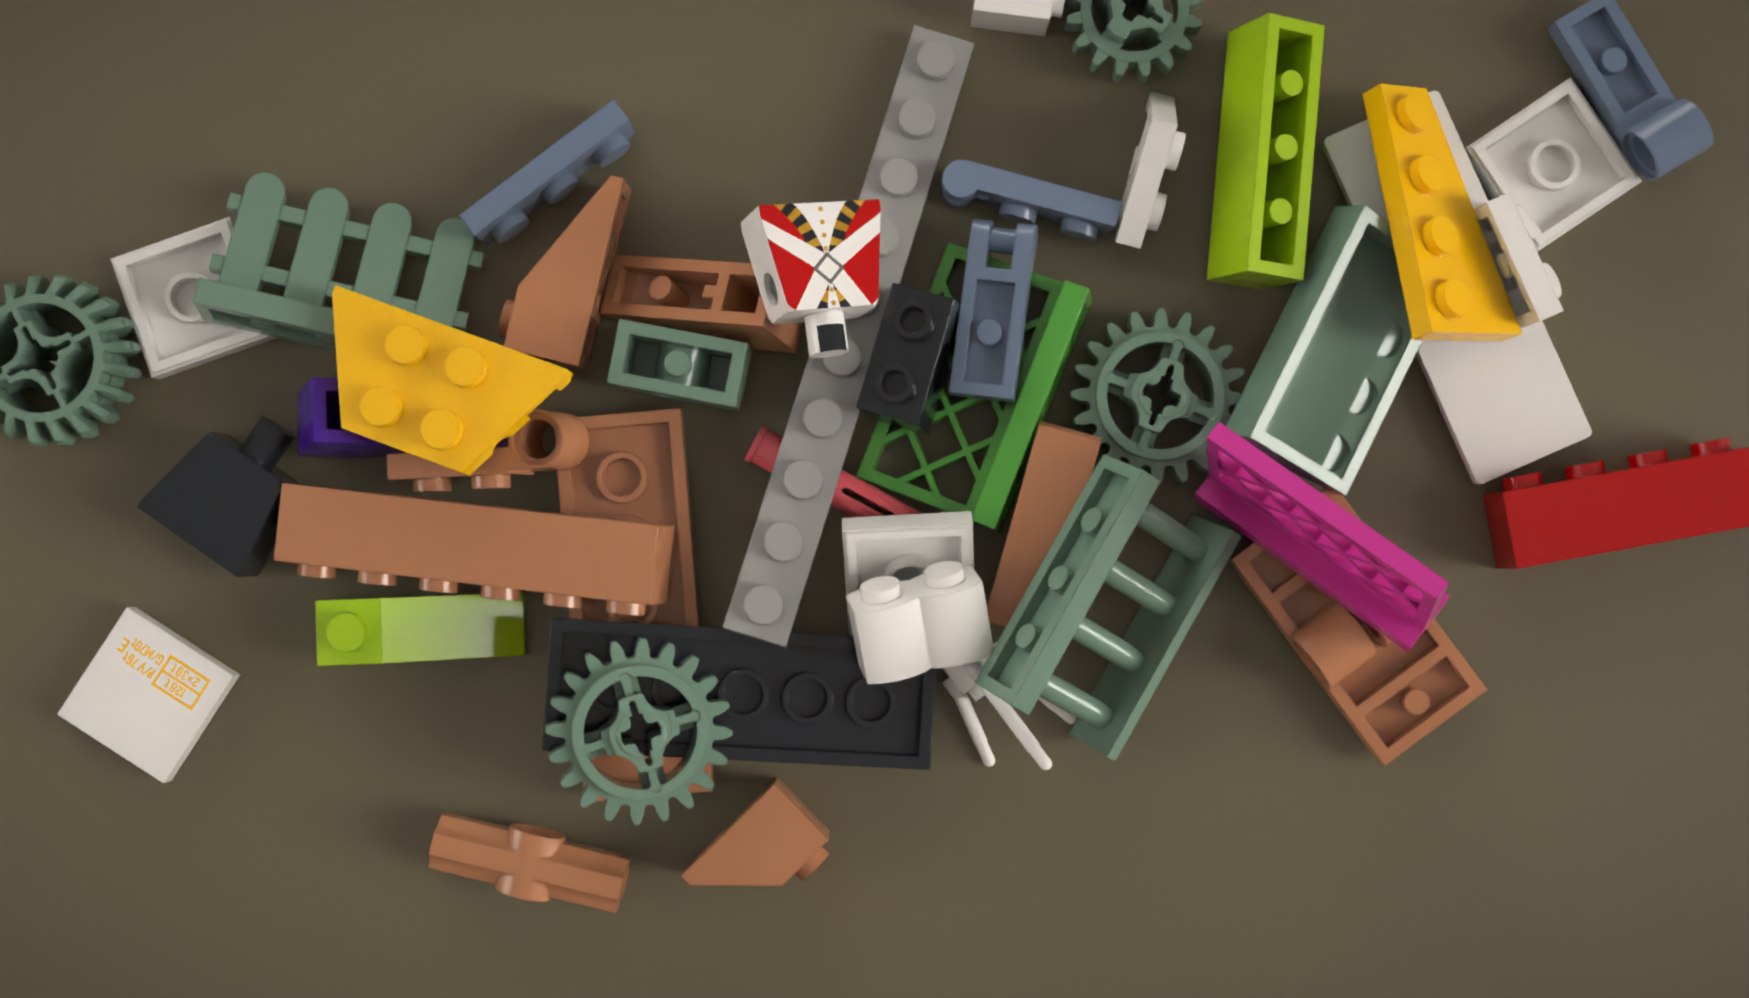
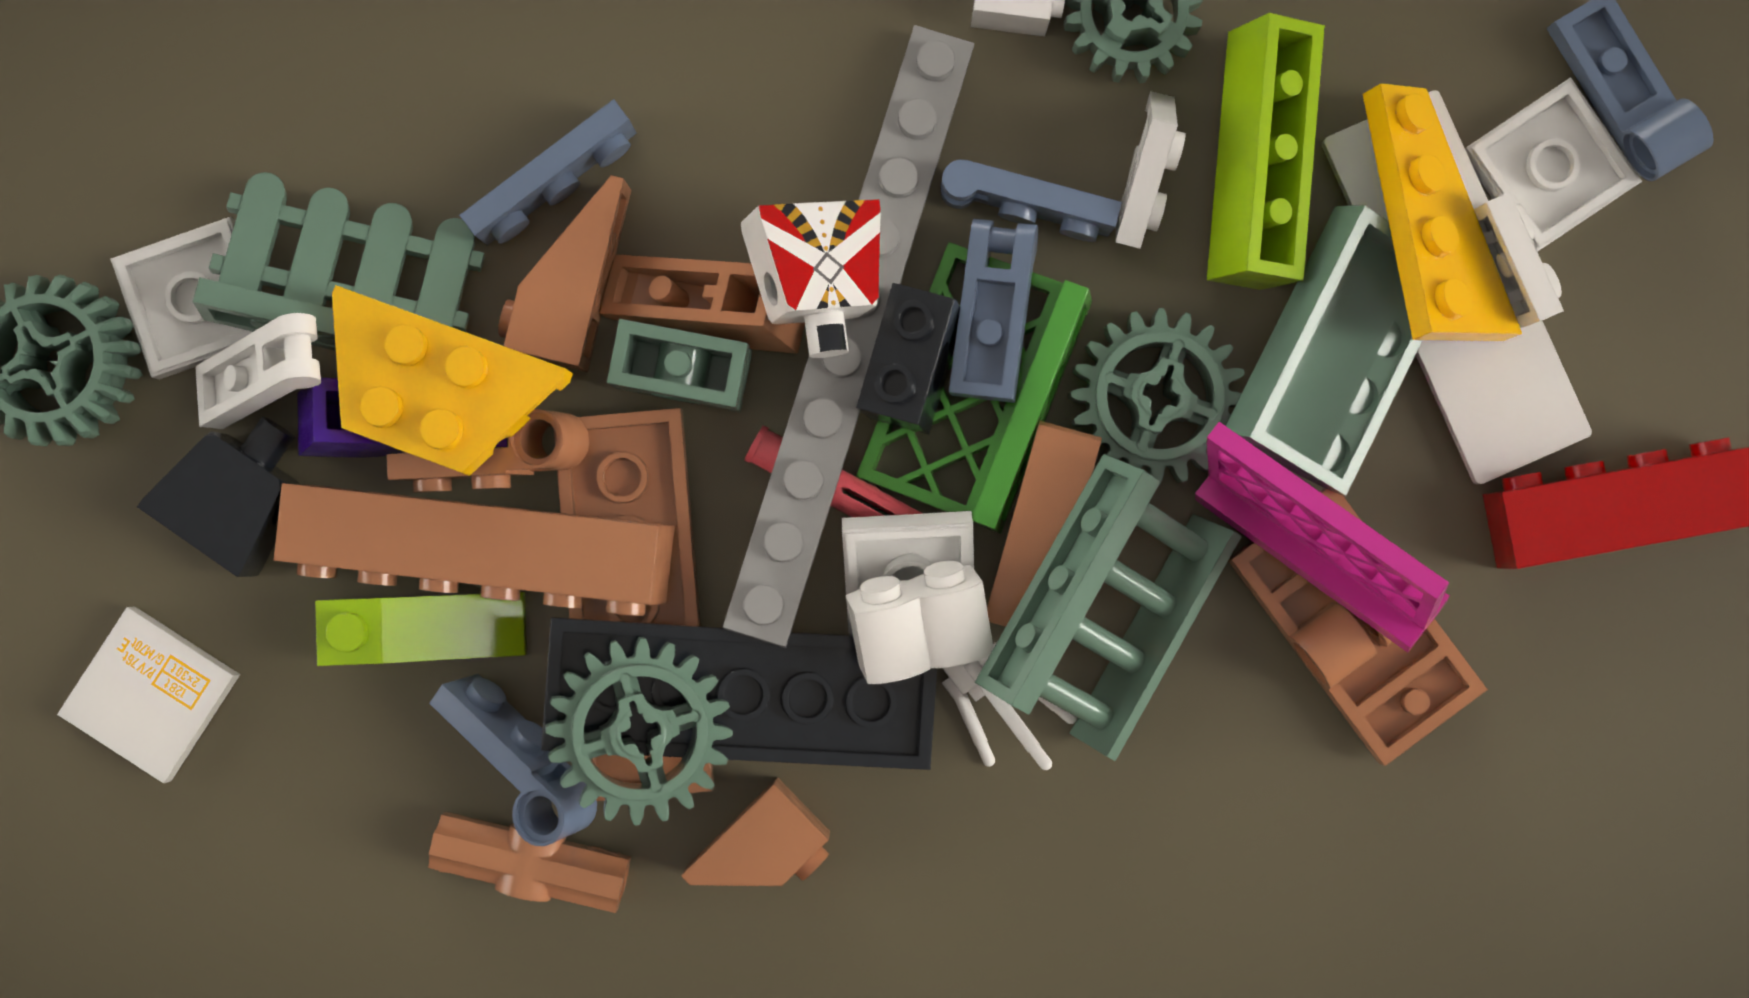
none -> white plate [195,313,321,429]
none -> sand blue plate [429,674,597,847]

